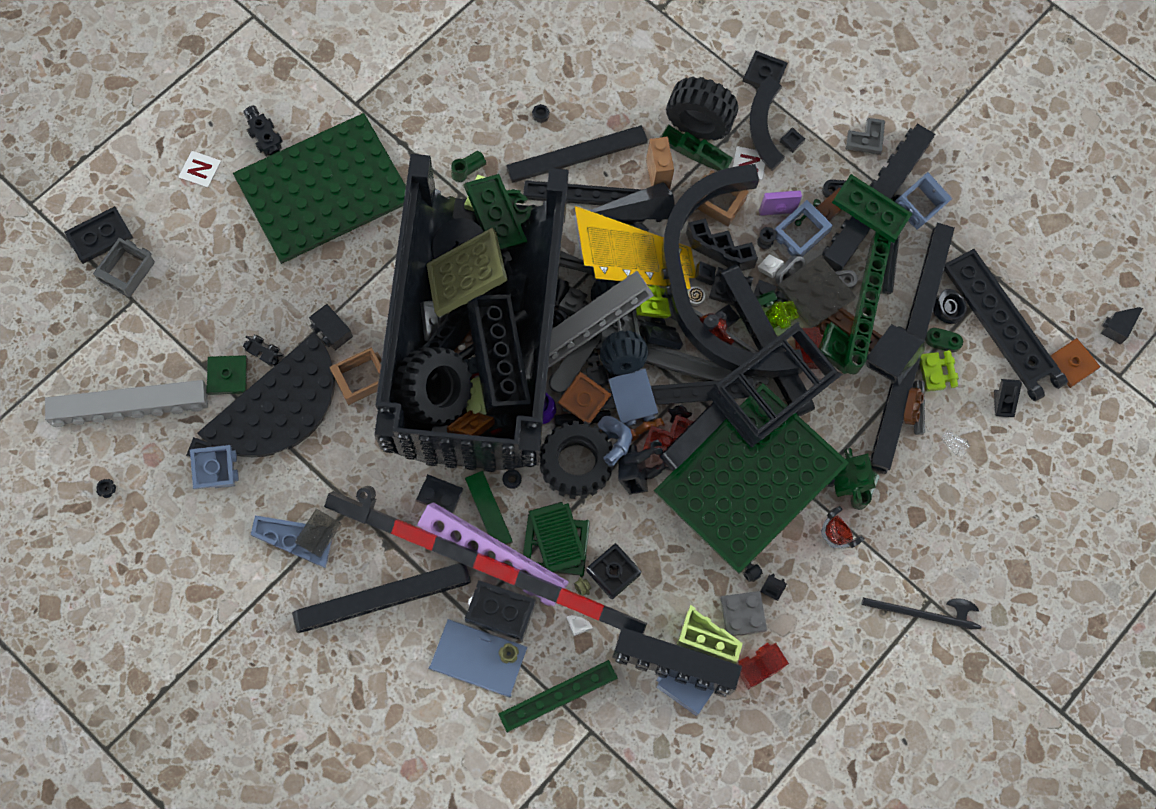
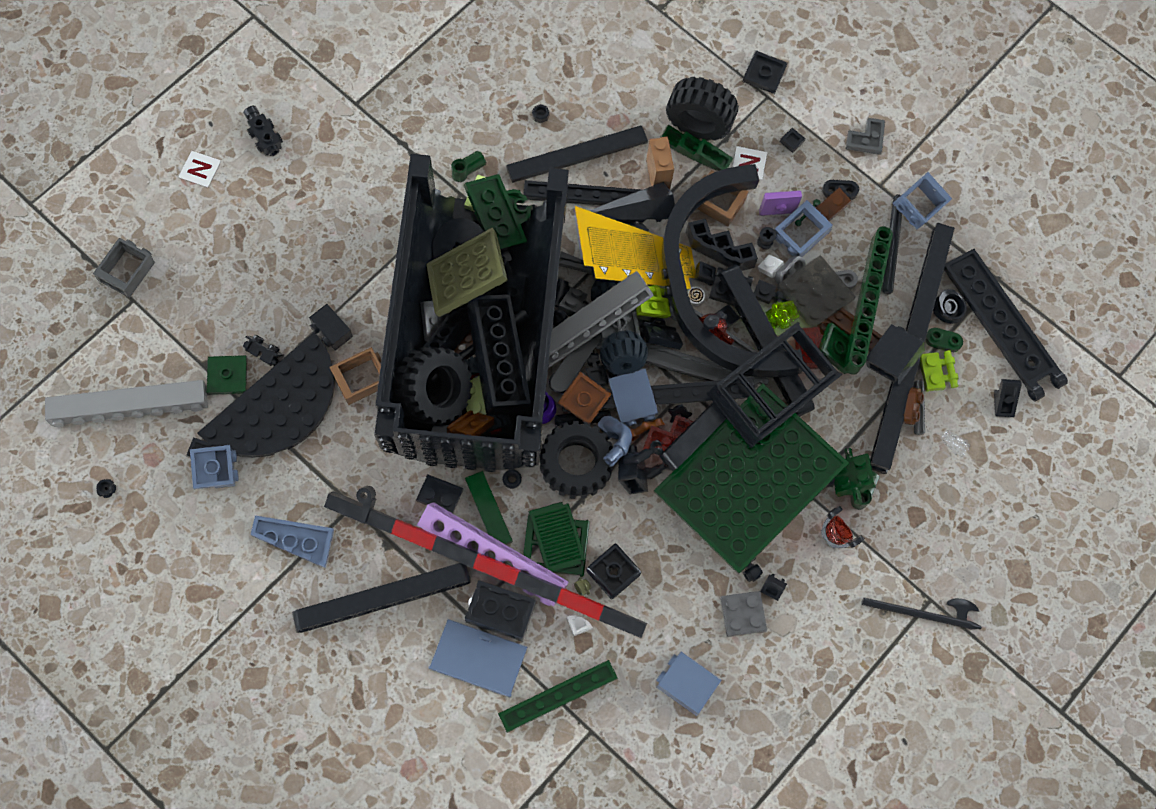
black plate [64,206,133,264] -> none
dark green plate [233,113,406,264] -> none
clear smoke plate [295,509,342,558] -> none
olive plate [499,643,519,664] -> none
black brick [612,627,742,697] -> none
yellowish green wedge [677,605,743,664] -> none
clear red brick [738,642,789,690] -> none
black tile [750,75,785,171] -> none
dark green plate [756,290,777,307] -> none
black brick [821,123,936,272] -> none
dark green plate [832,174,913,243] -> none
dark orange plate [1050,338,1101,388] -> none
black slope [1101,307,1143,345] -> none

